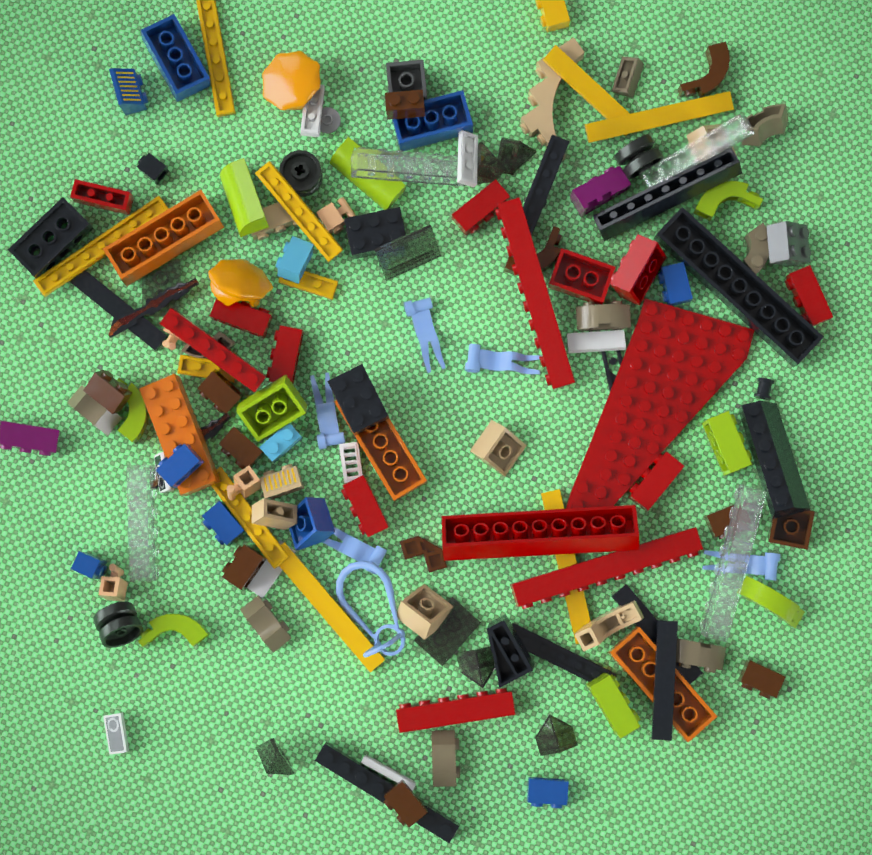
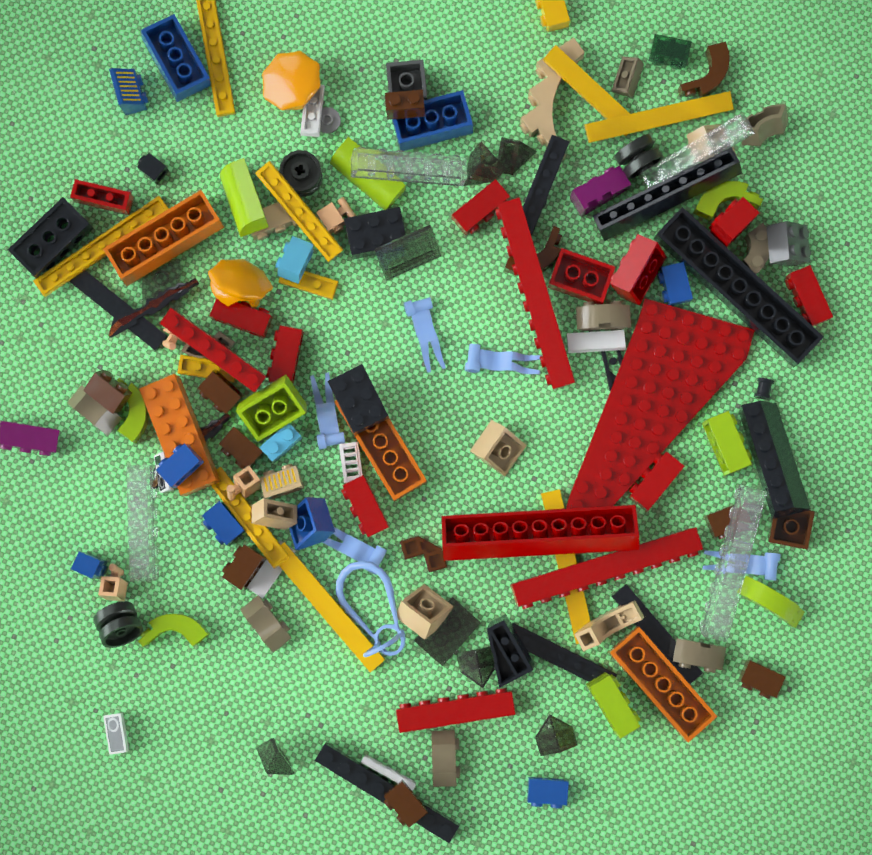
white tile [457,130,478,187] -> none
black tile [651,620,678,741] -> none
none -> clear green brick [648,34,692,70]
none -> red brick [708,197,760,247]

